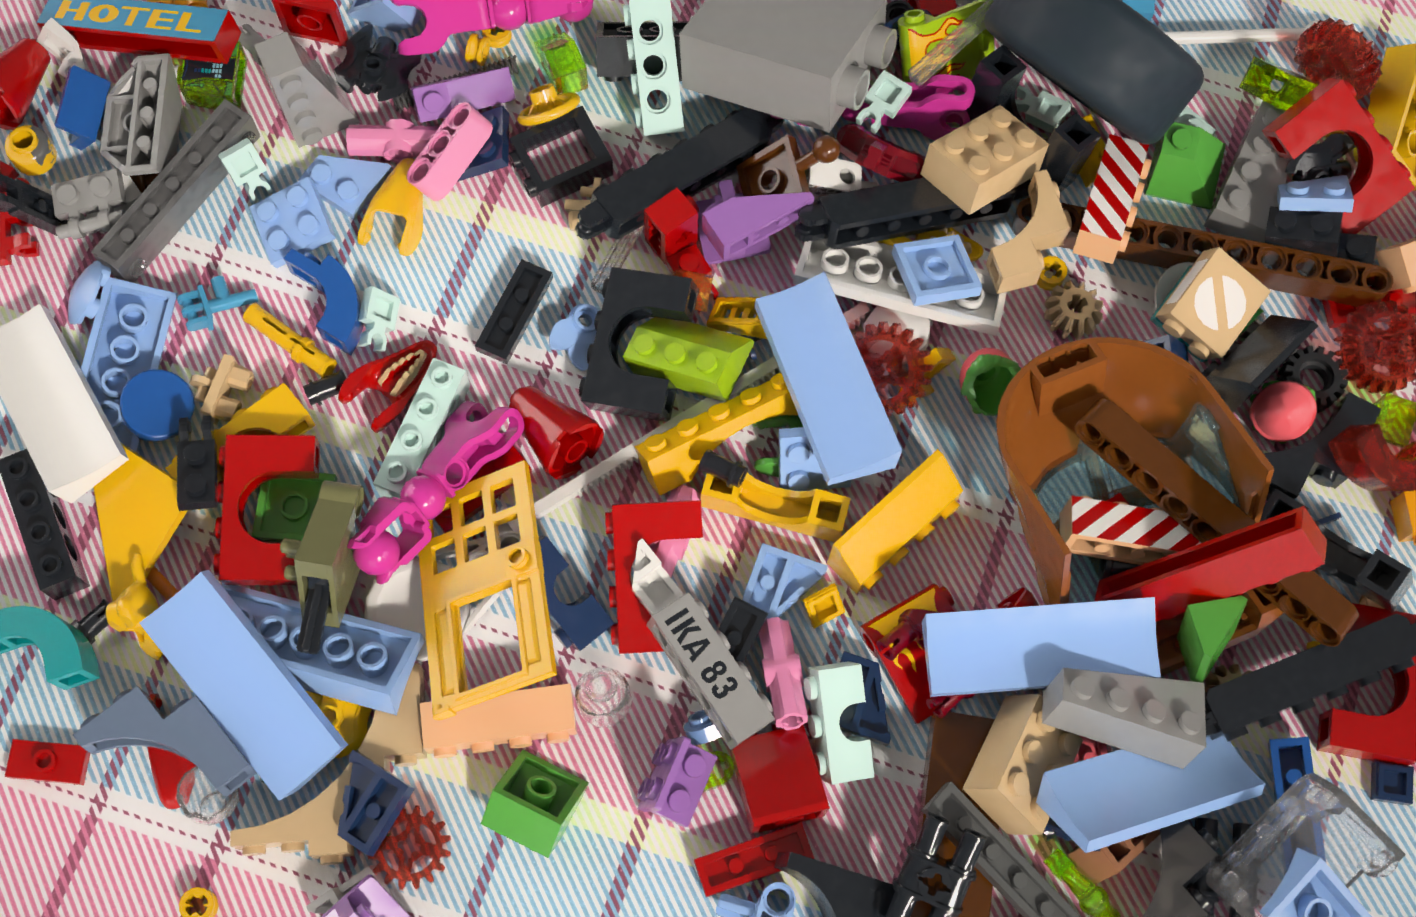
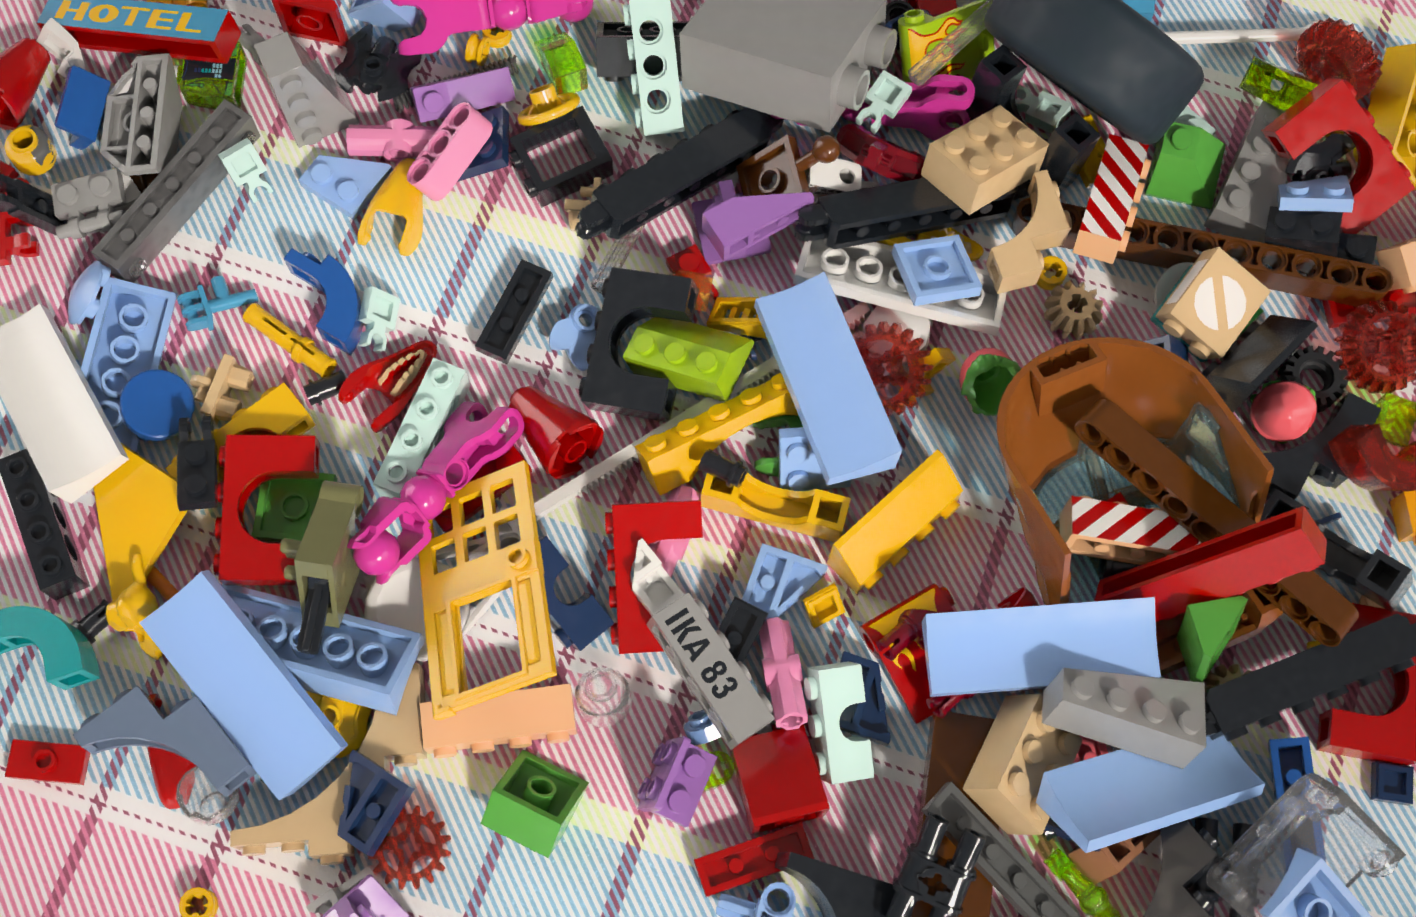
light blue plate [249,177,336,268] -> none
red brick [644,187,699,265] -> none

